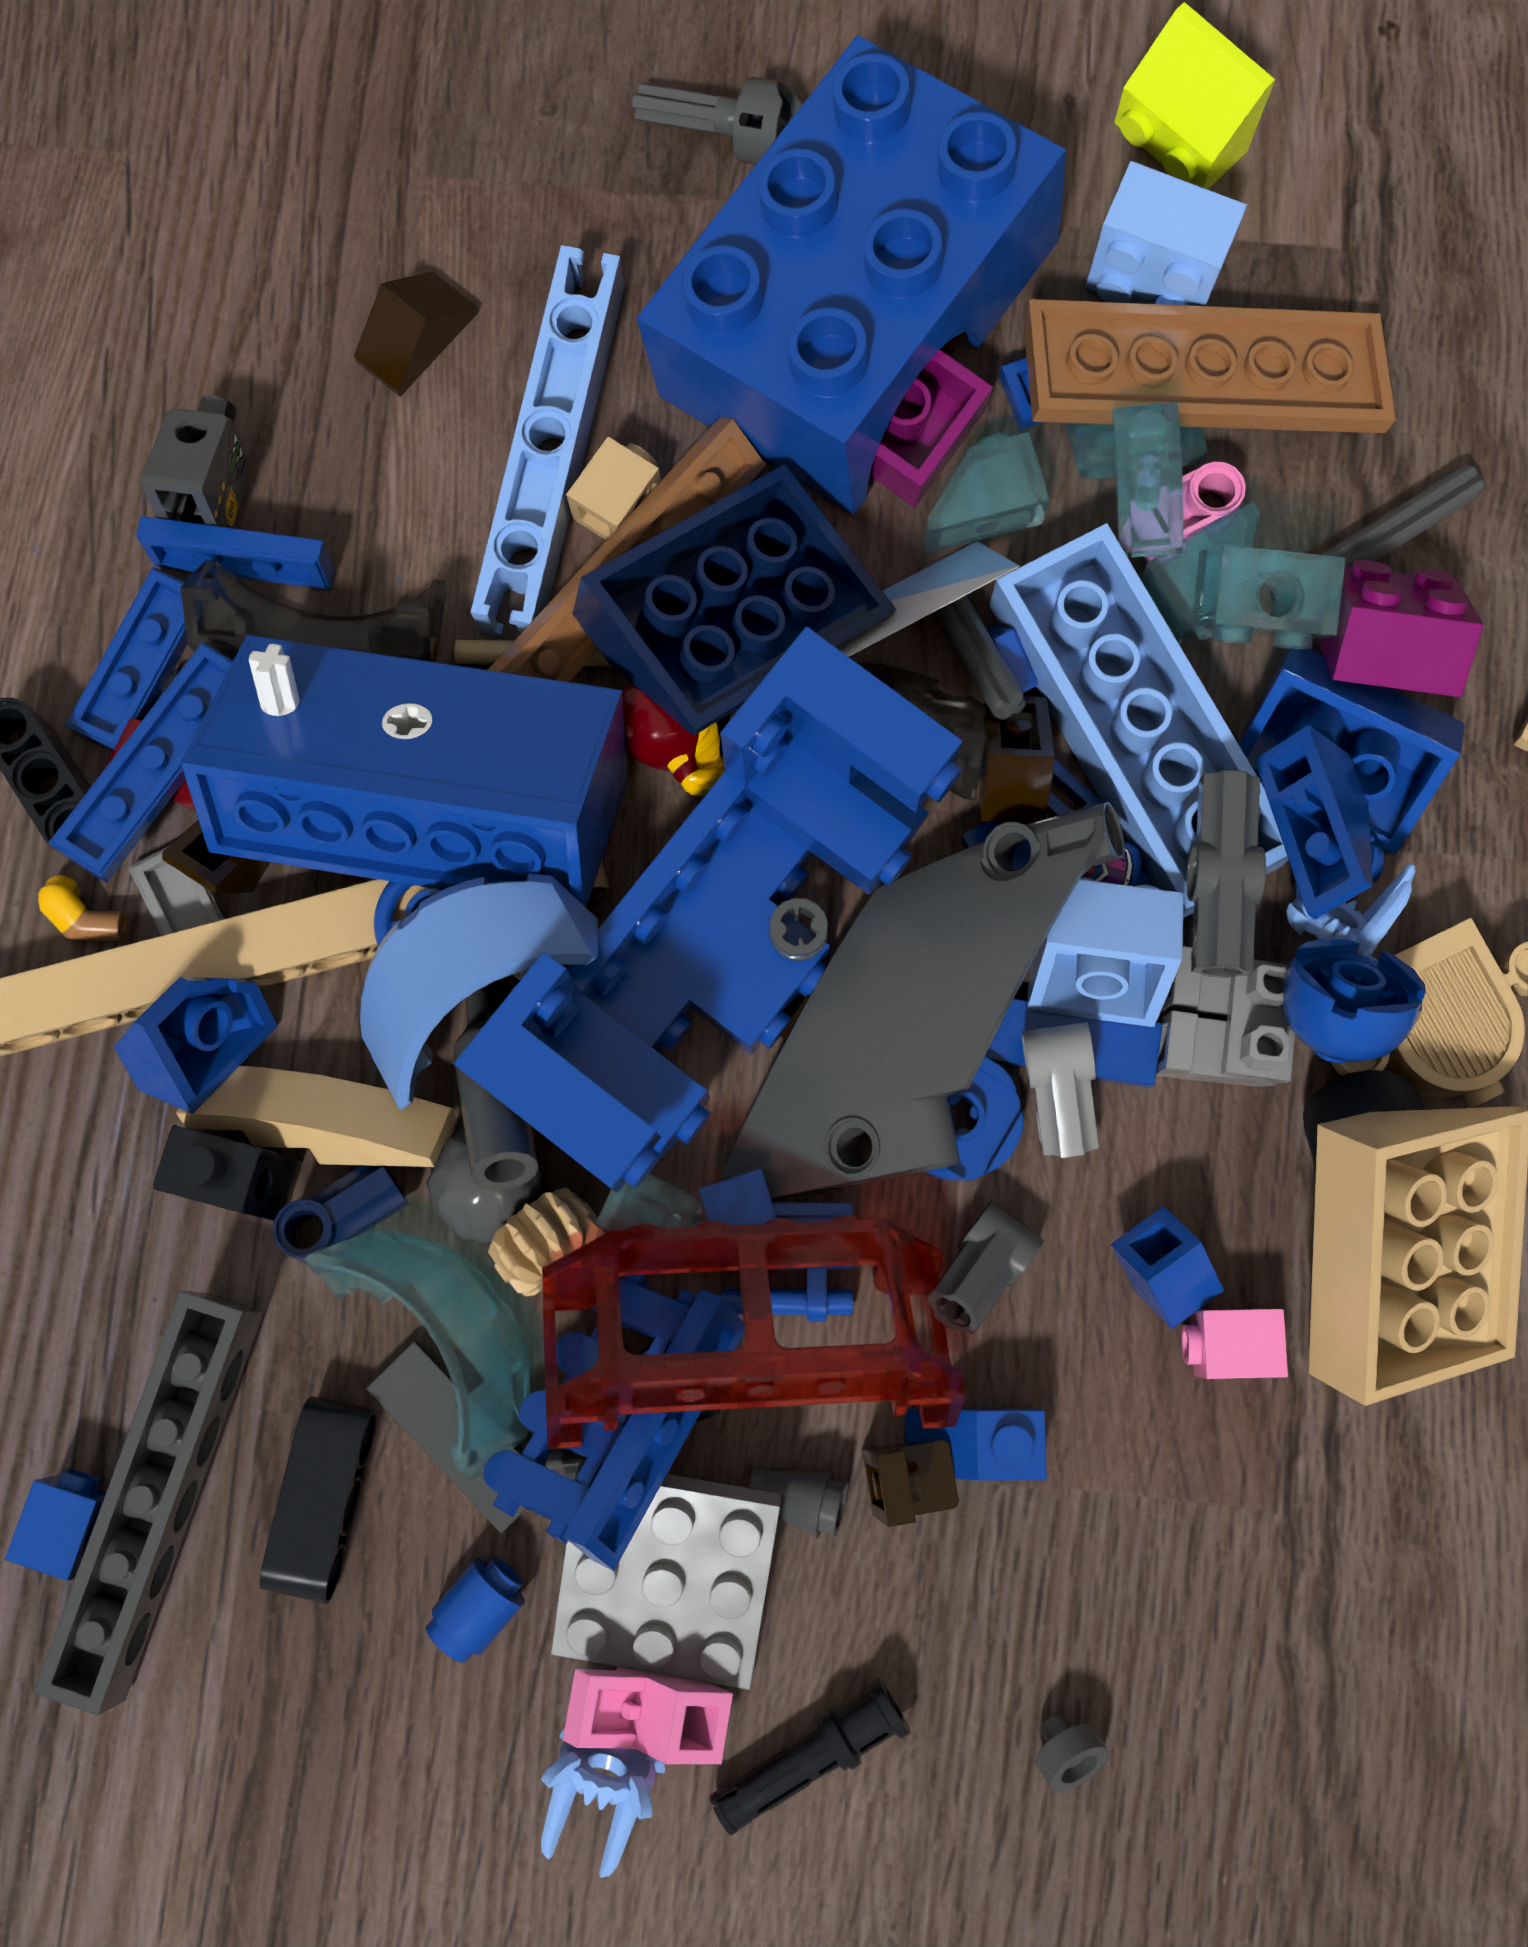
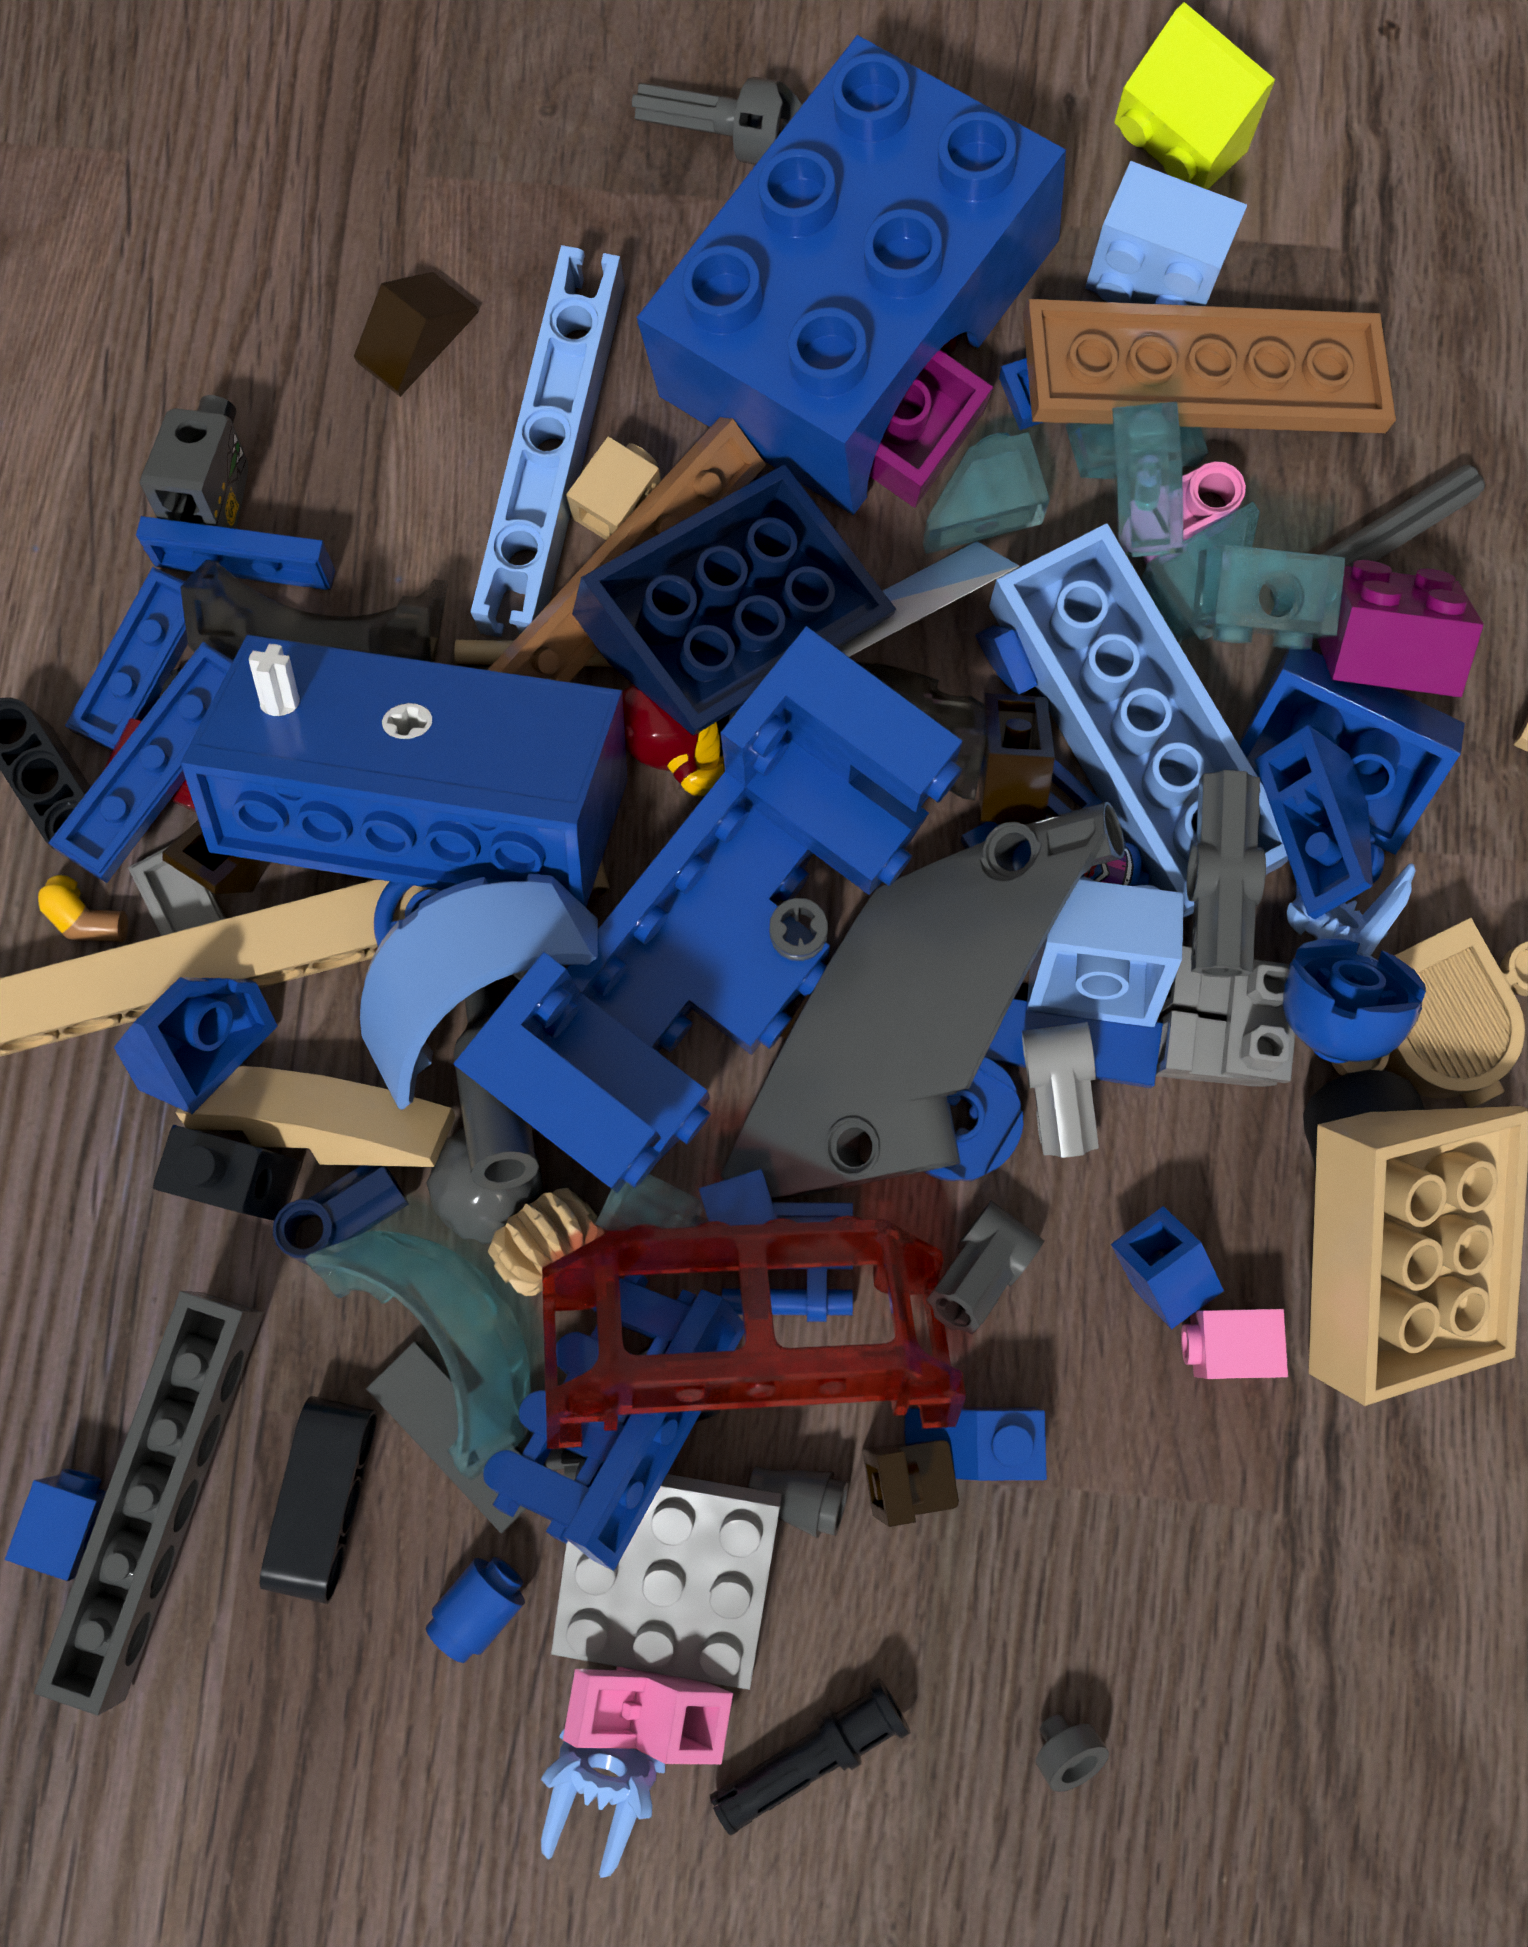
dark grey axle [934,595,1025,720] -> none

